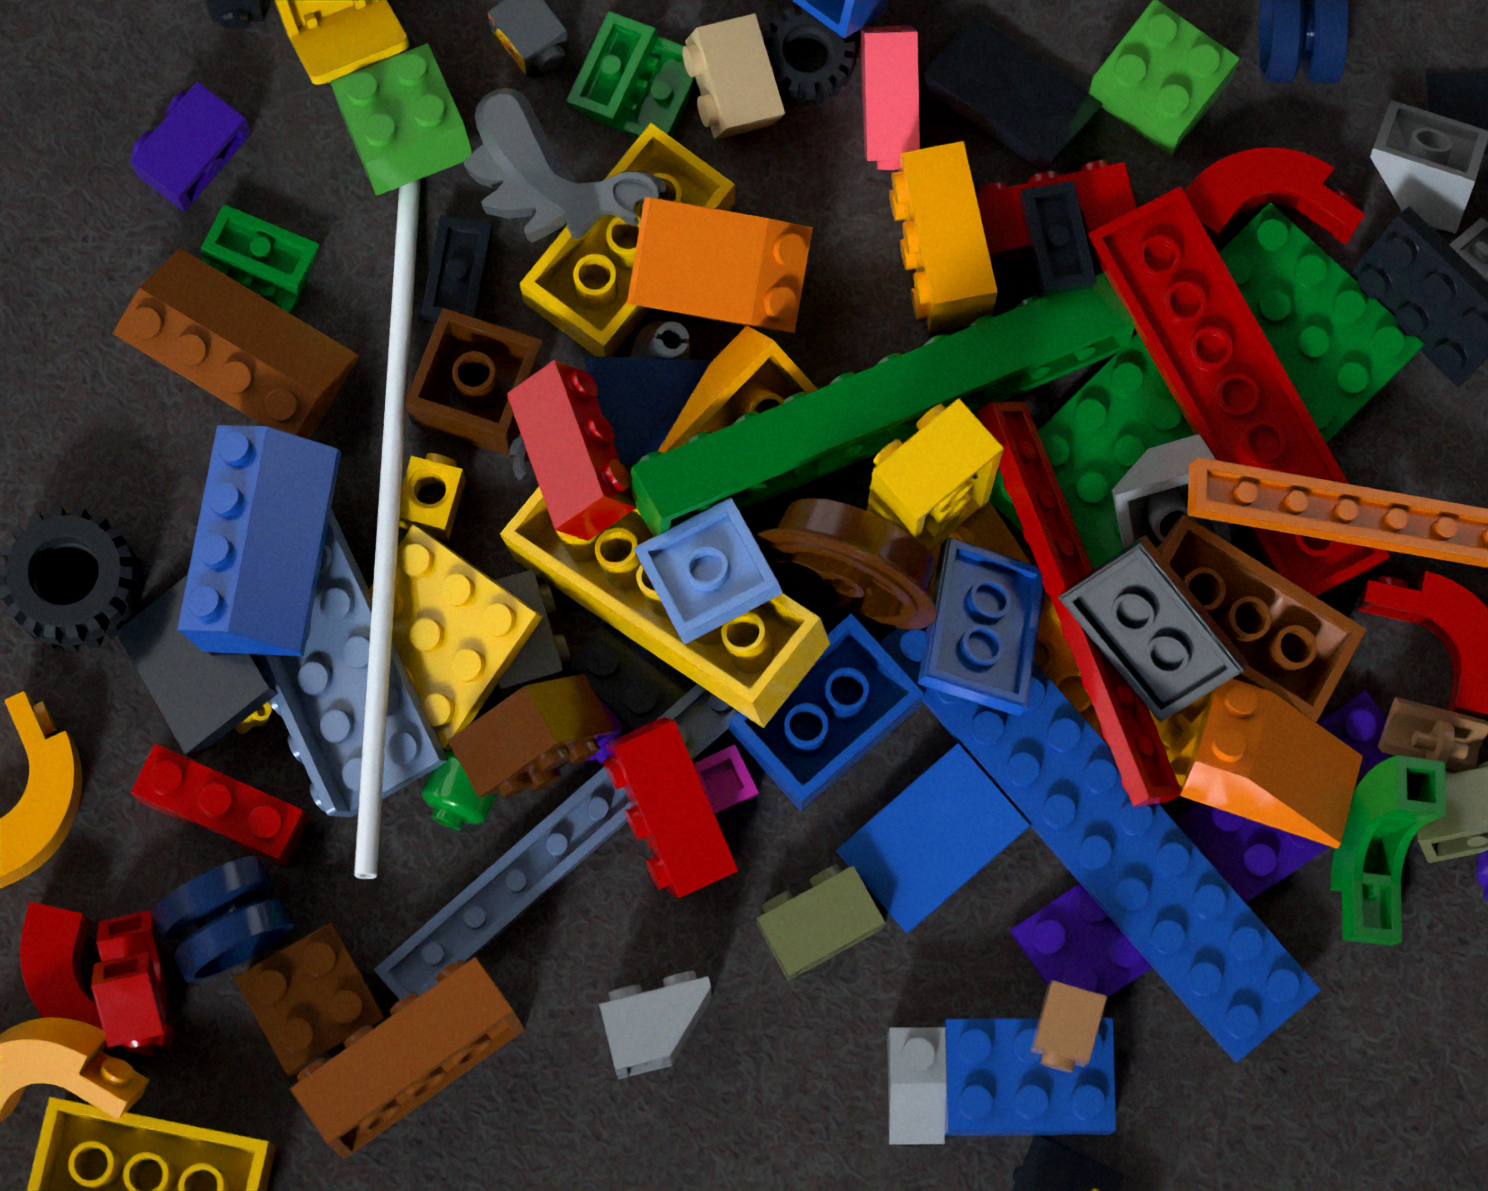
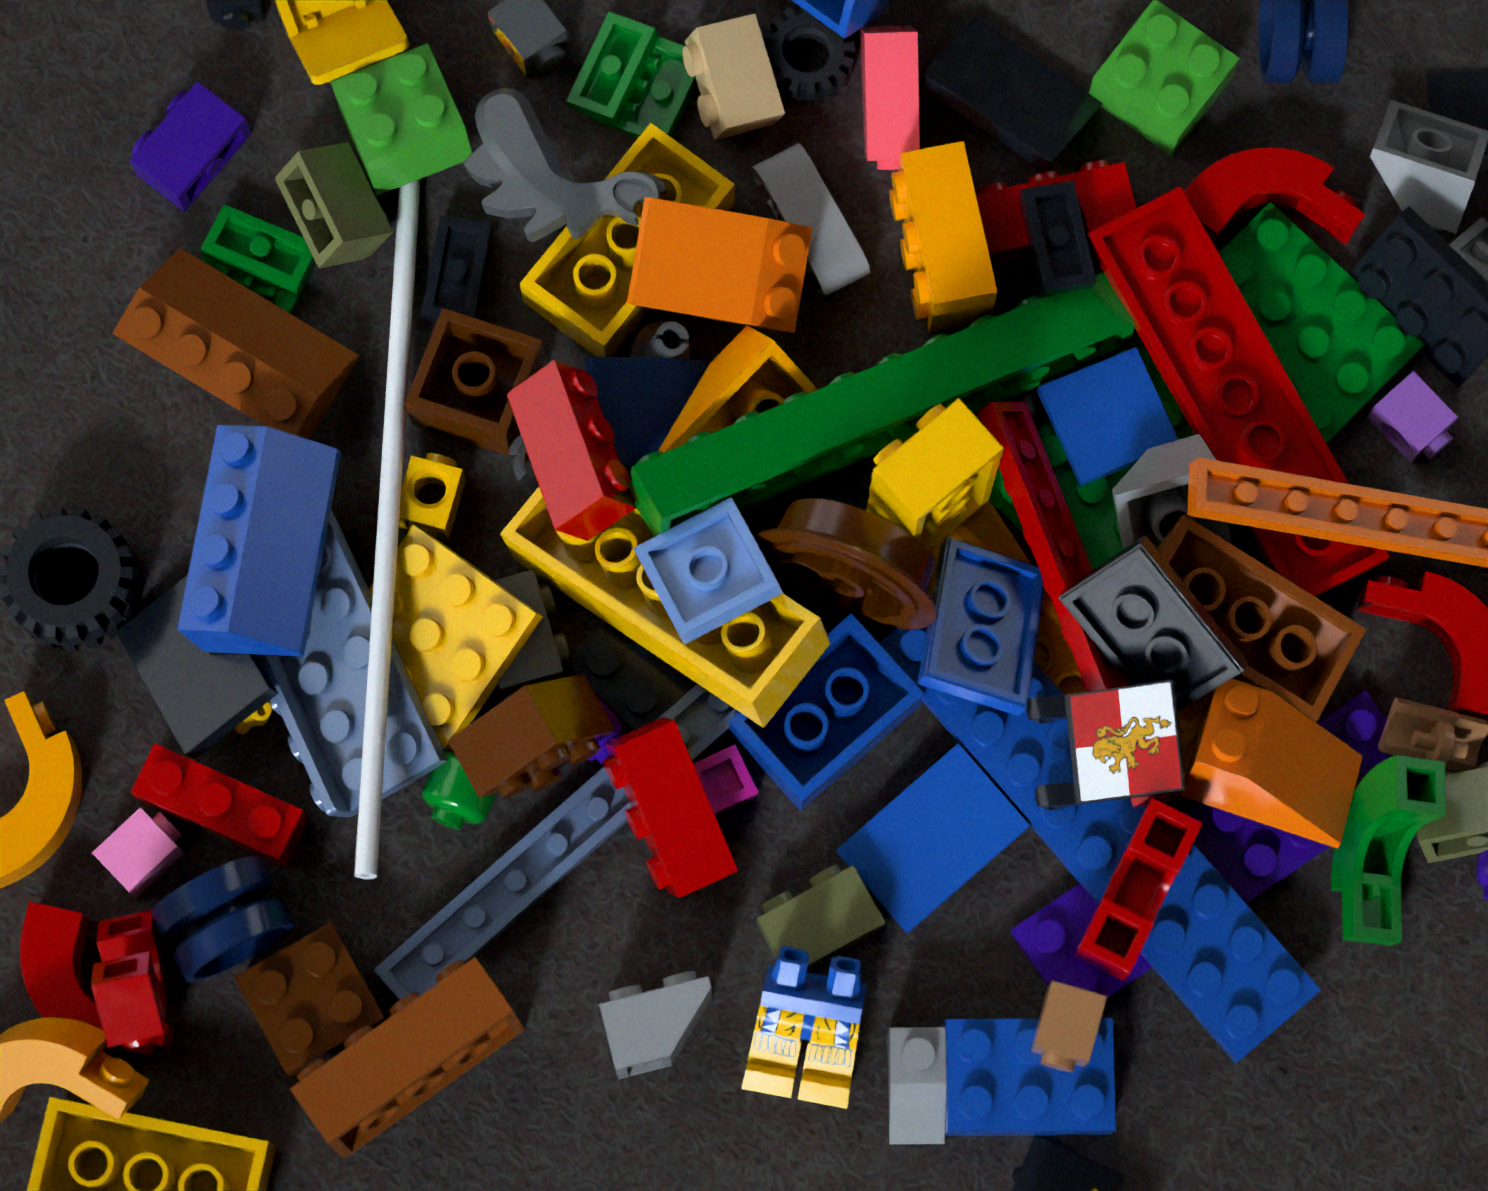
none -> bright pink brick [92,807,184,899]
none -> olive brick [275,142,393,268]
none -> hips [742,946,866,1109]
none -> light grey beam [751,143,870,297]
none -> flag [1026,680,1187,811]
none -> blue tile [1037,347,1179,487]
none -> red arch [1074,798,1203,981]
none -> medium lavender brick [1367,371,1458,463]

